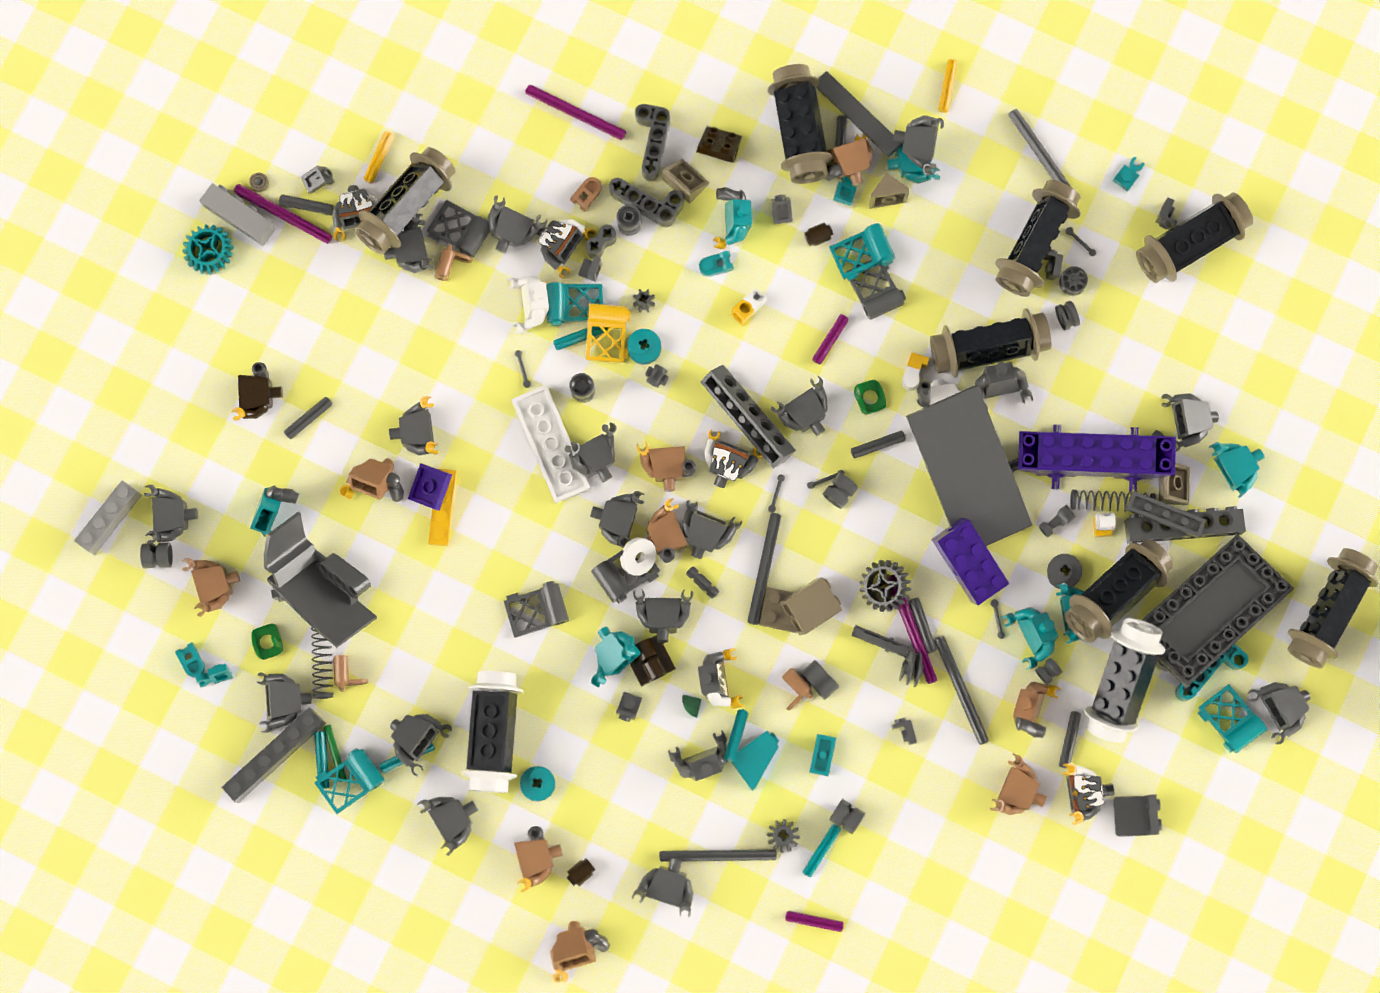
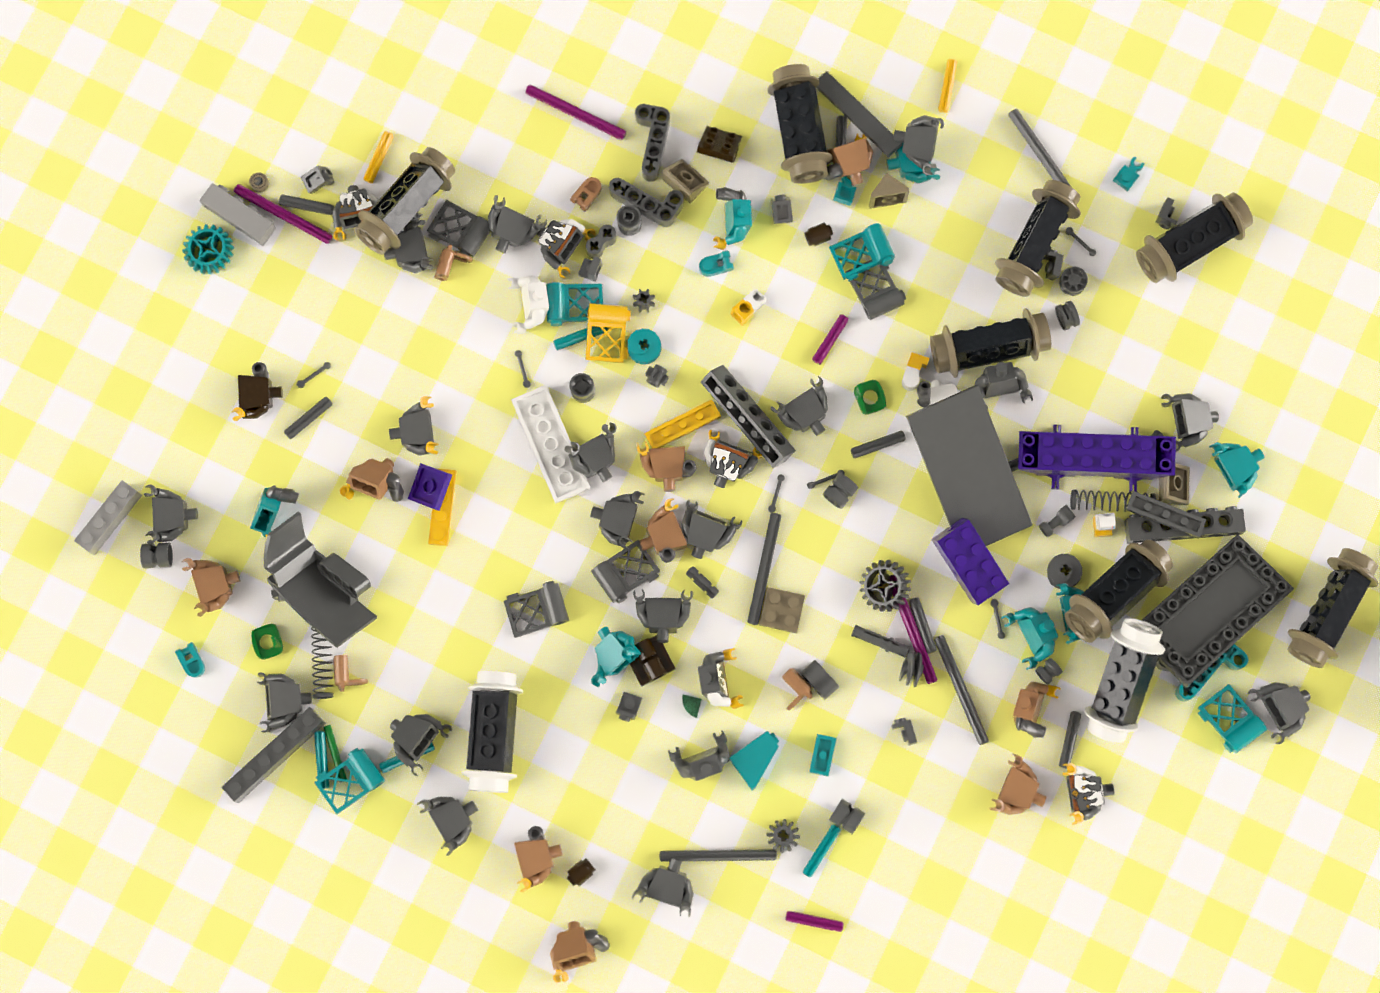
teal plate [195,663,233,687] -> none
teal piece [520,766,555,802] -> none
white tile [620,537,656,576] -> none
teal axle [724,709,748,762] -> none
dark tan brick [779,577,842,635] -> none
dark grey bracket [1113,794,1162,837] -> none
none -> dark grey hinge [297,362,331,388]
none -> yellow plate [644,399,721,449]

